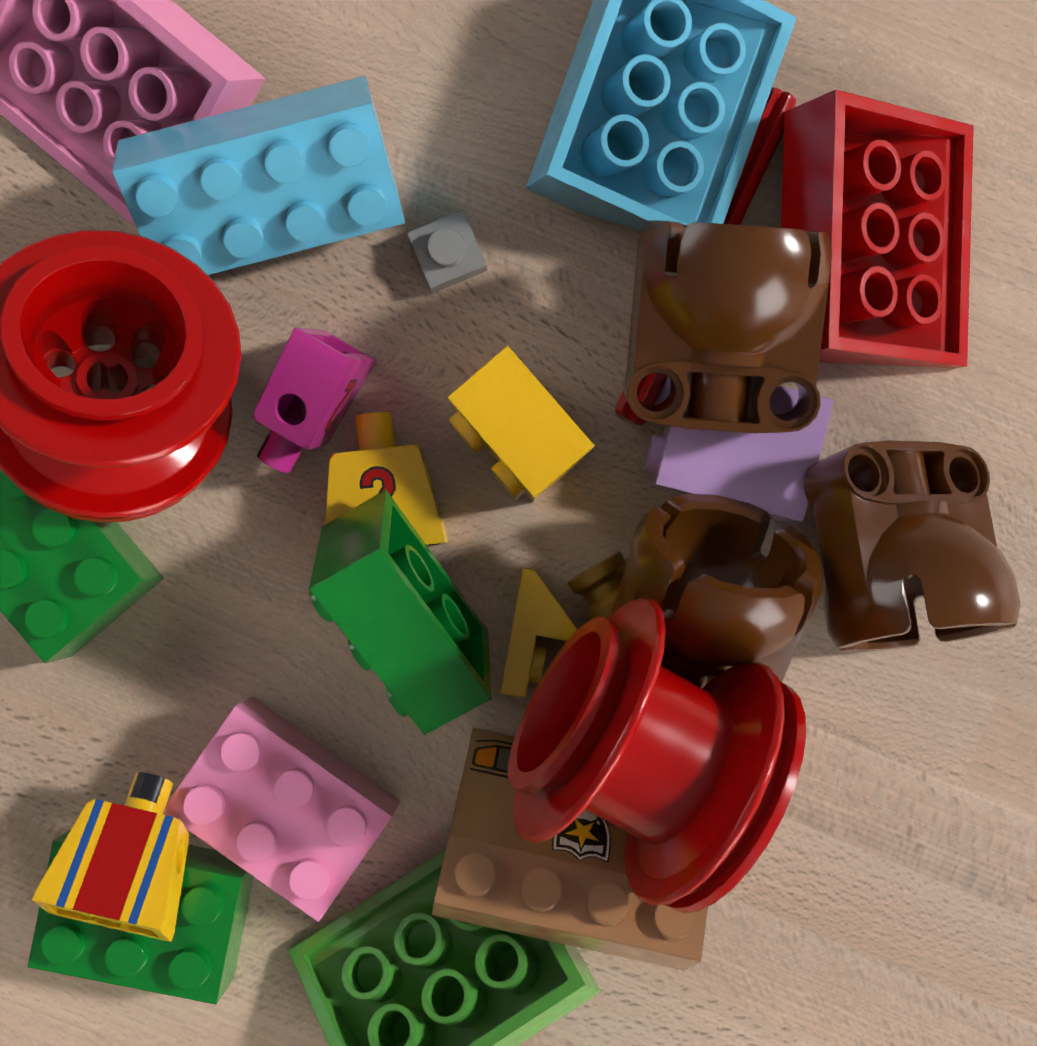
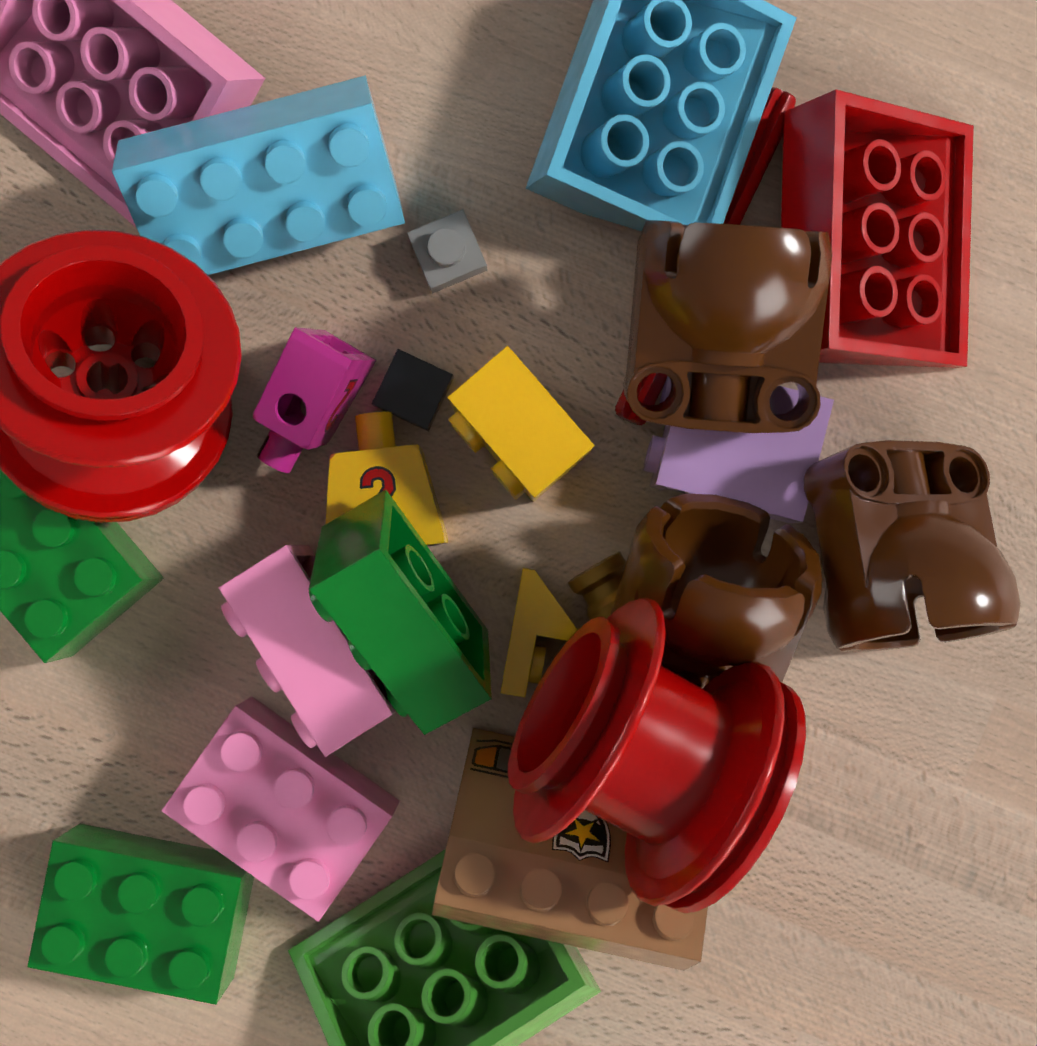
torso [32,772,189,942] -> none
none -> bright pink brick [219,545,395,757]
none -> black tile [372,349,454,432]

